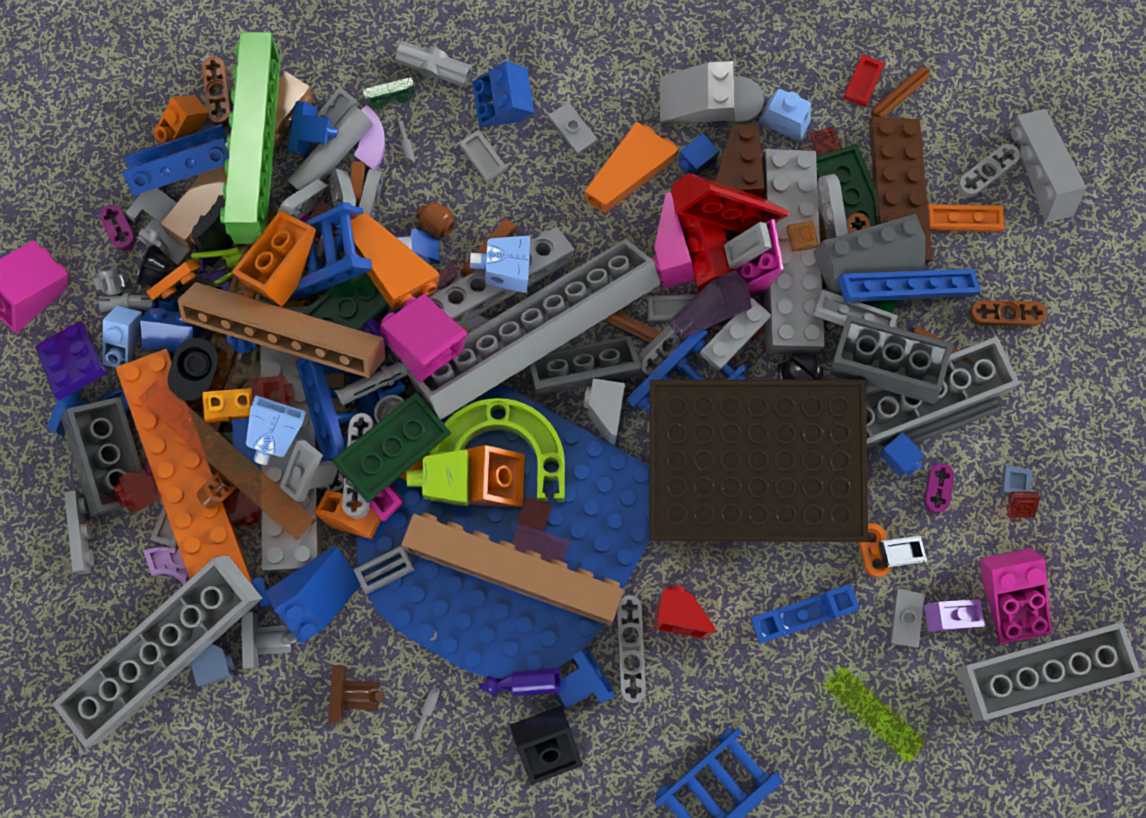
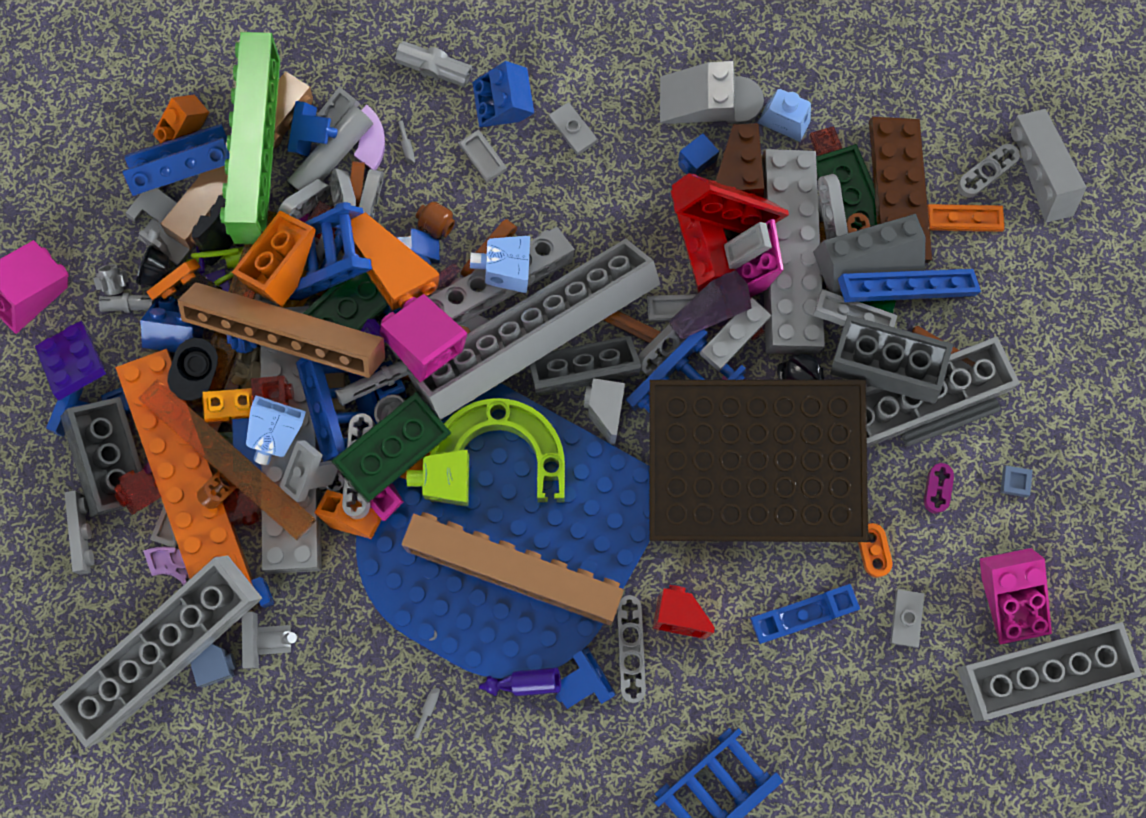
magenta beam [100,204,136,251] -> none
light blue slope [103,306,142,368] -> none
dark orange beam [202,56,232,126] -> none
blue slope [266,545,361,644] -> none
reddish brown piece [328,665,385,723] -> none
light grey tile [353,545,415,595] -> none
clear green plate [362,77,416,109] -> none
orange slope [464,445,525,507] -> none
black slope [510,705,583,785] -> none
clear pink tile [511,523,570,563] -> none
clear red tile [517,497,552,532] -> none
orange slope [584,122,678,213] -> none
dark pink slope [652,192,695,289] -> none
clear orange tile [786,221,819,252] -> none
clear neon green tile [824,666,927,763] -> none
red tile [843,54,885,107] -> none
dark orange axle [871,67,931,117] -> none
tile [878,535,927,568] -> none
blue brick [879,432,925,477] -> none
medium lavender plate [923,599,985,633] -> none
dark orange beam [969,300,1047,327] -> none
clear red tile [1007,491,1040,518] -> none

